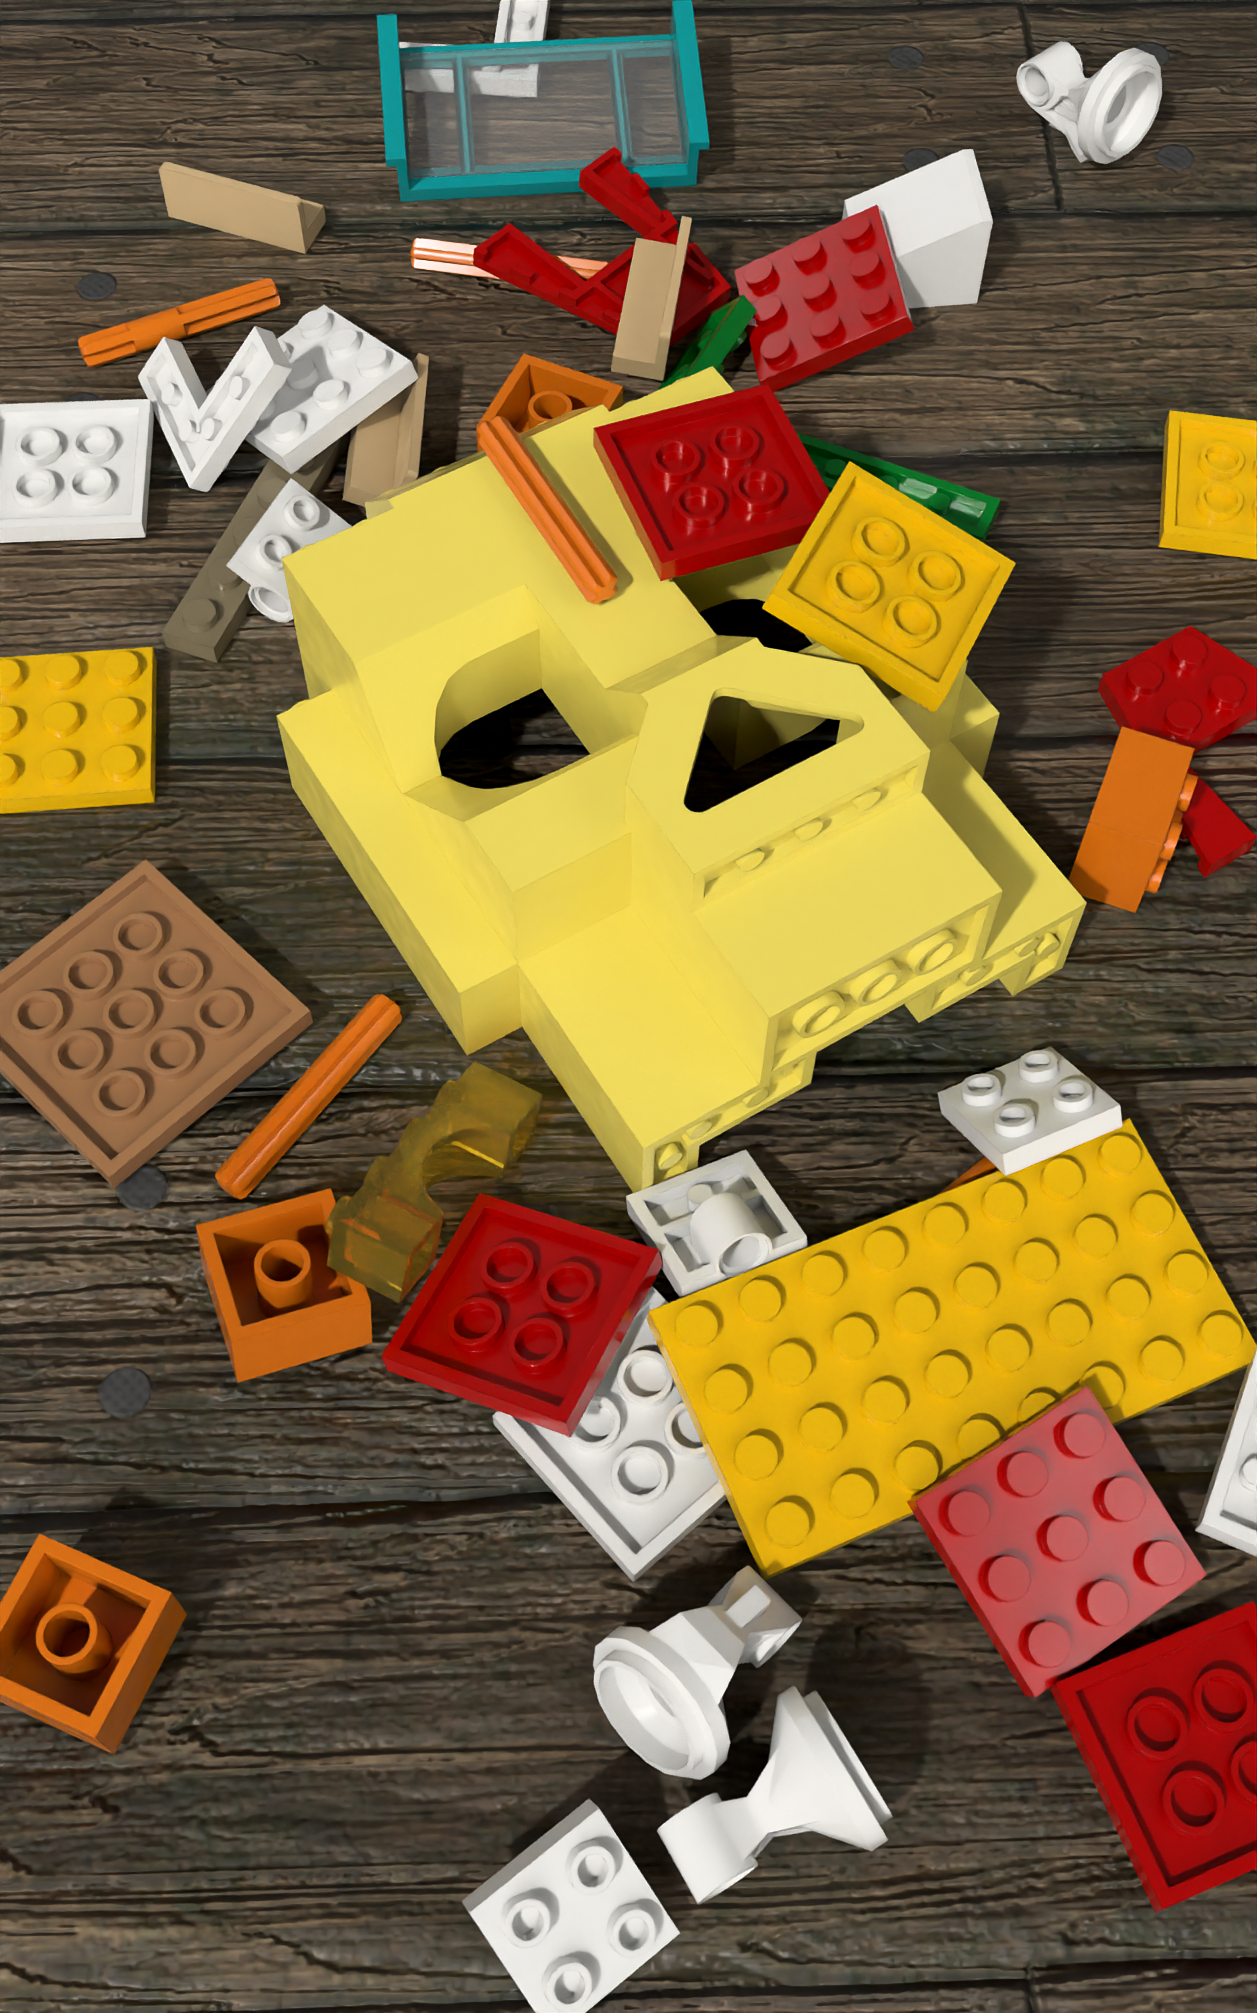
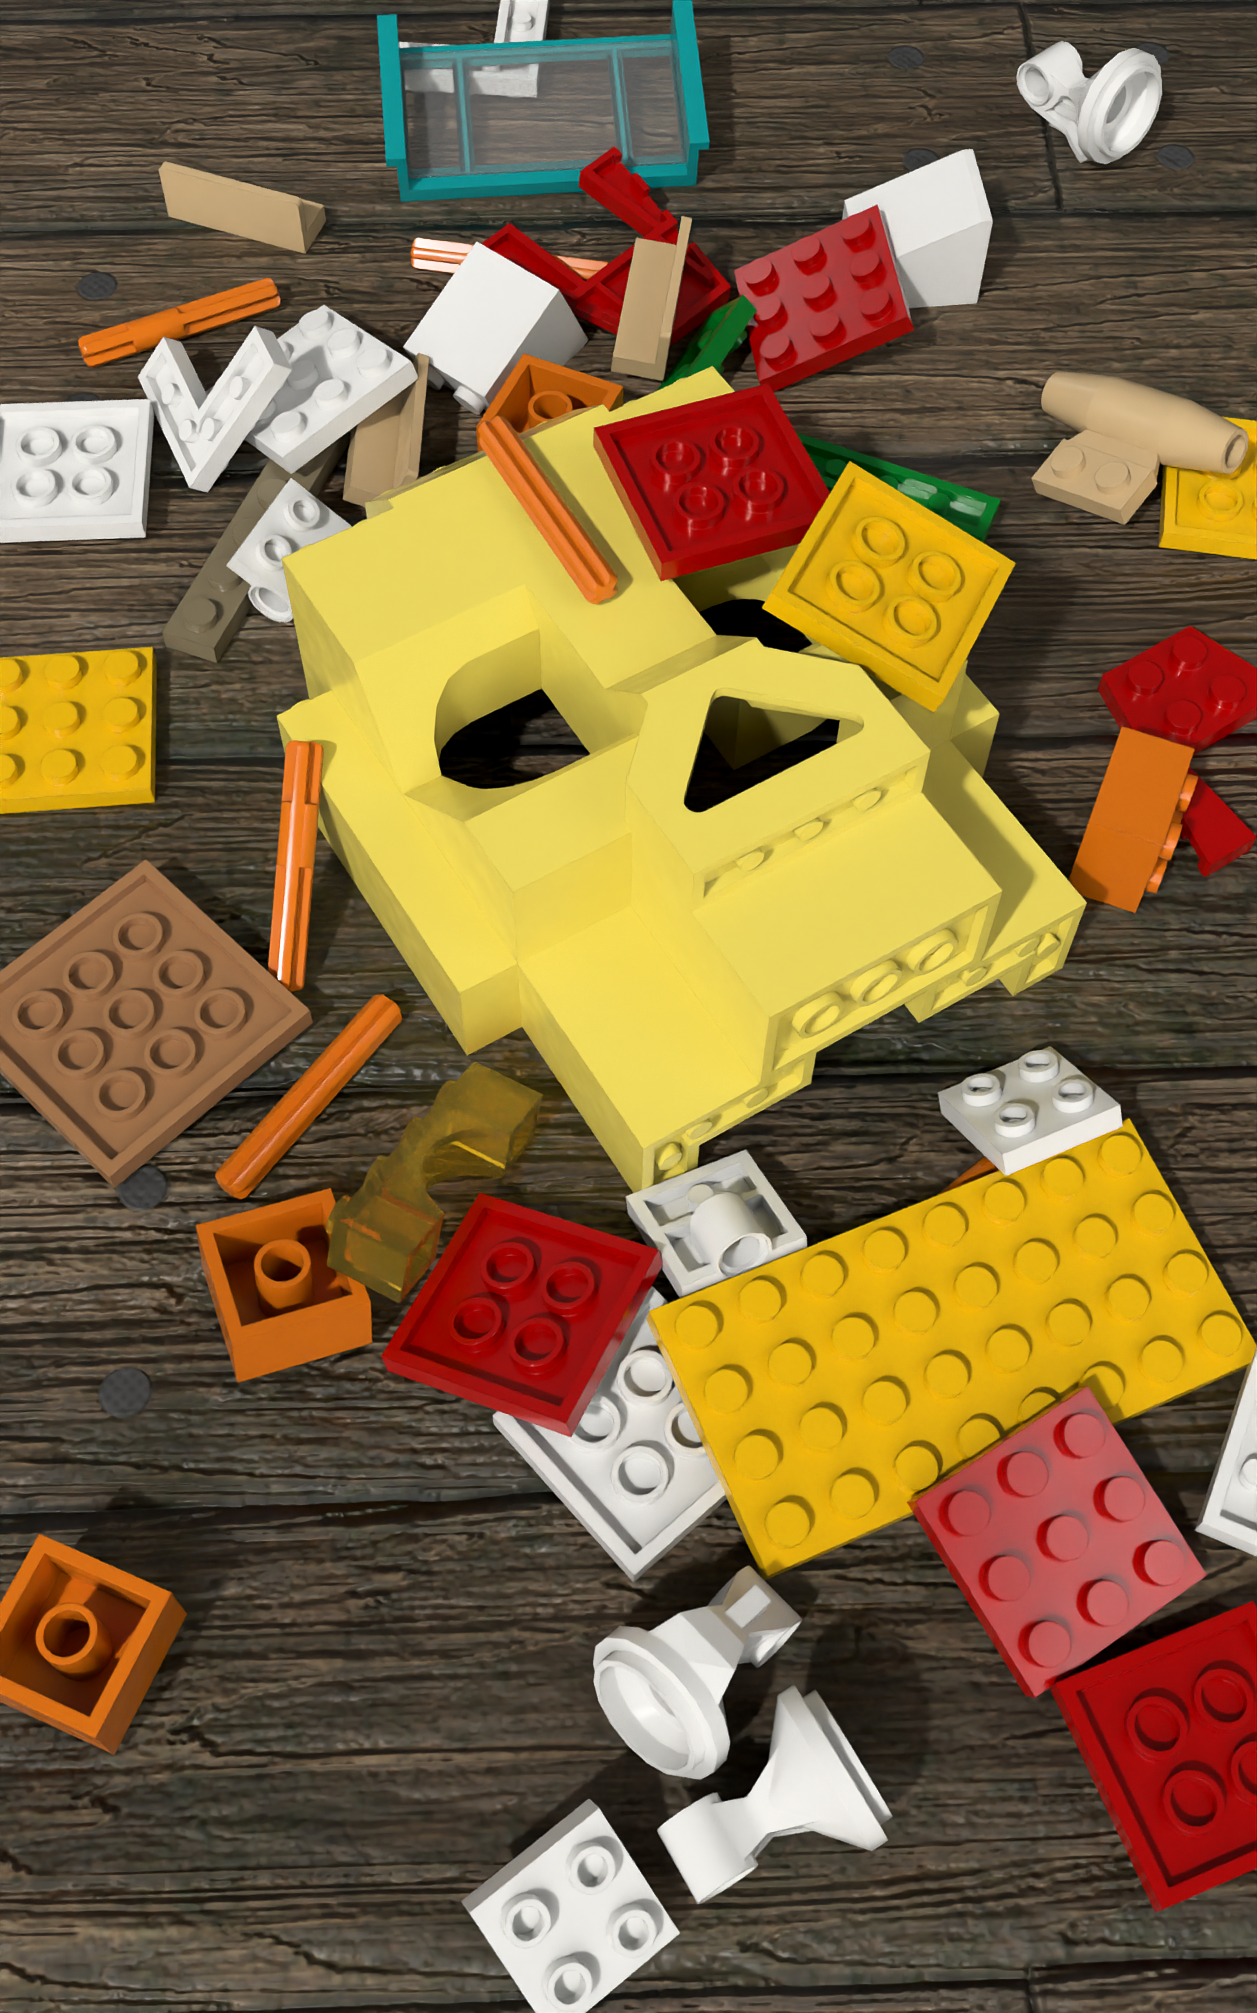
none -> orange axle [267,740,324,992]
none -> white slope [403,242,588,415]
none -> tan plate [1031,371,1248,525]

